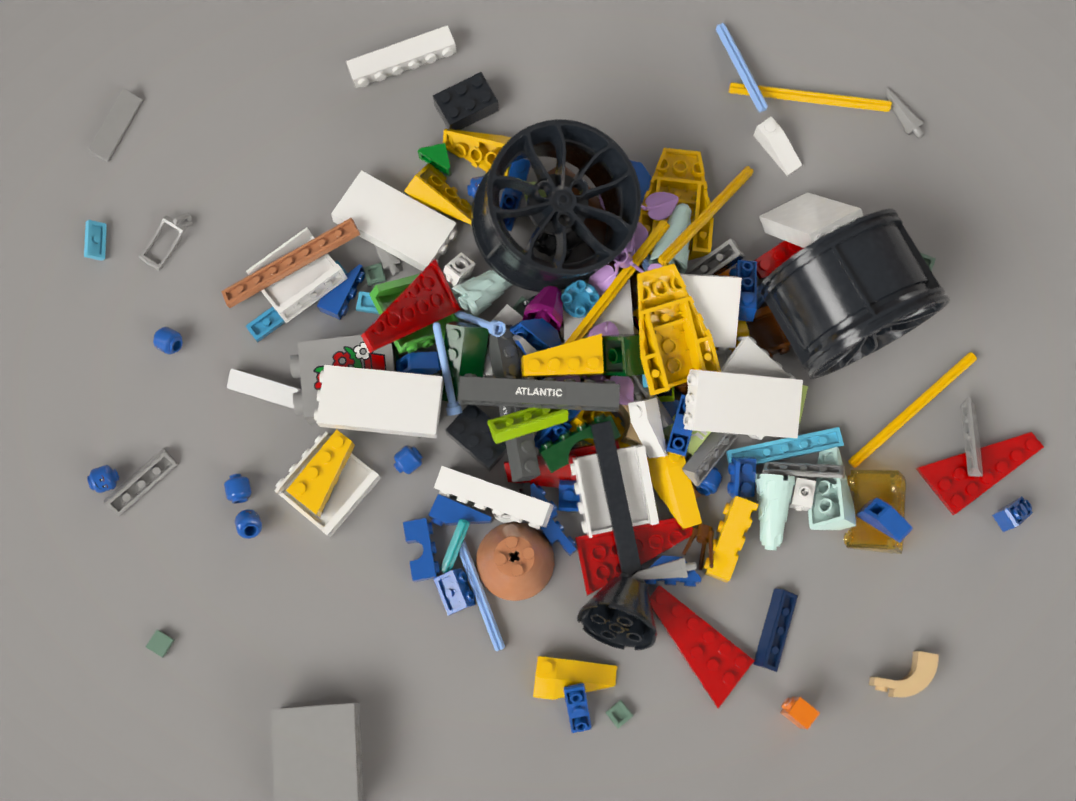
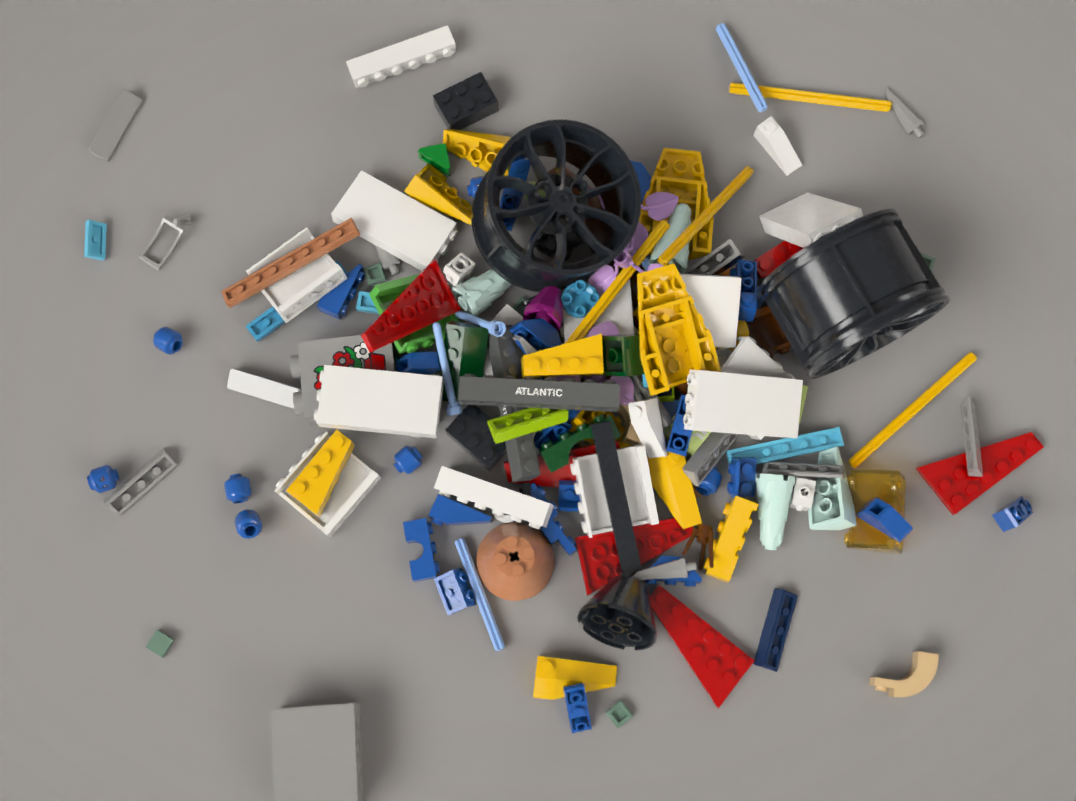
teal axle [440,519,470,573] -> none
orange brick [780,697,820,730] -> none

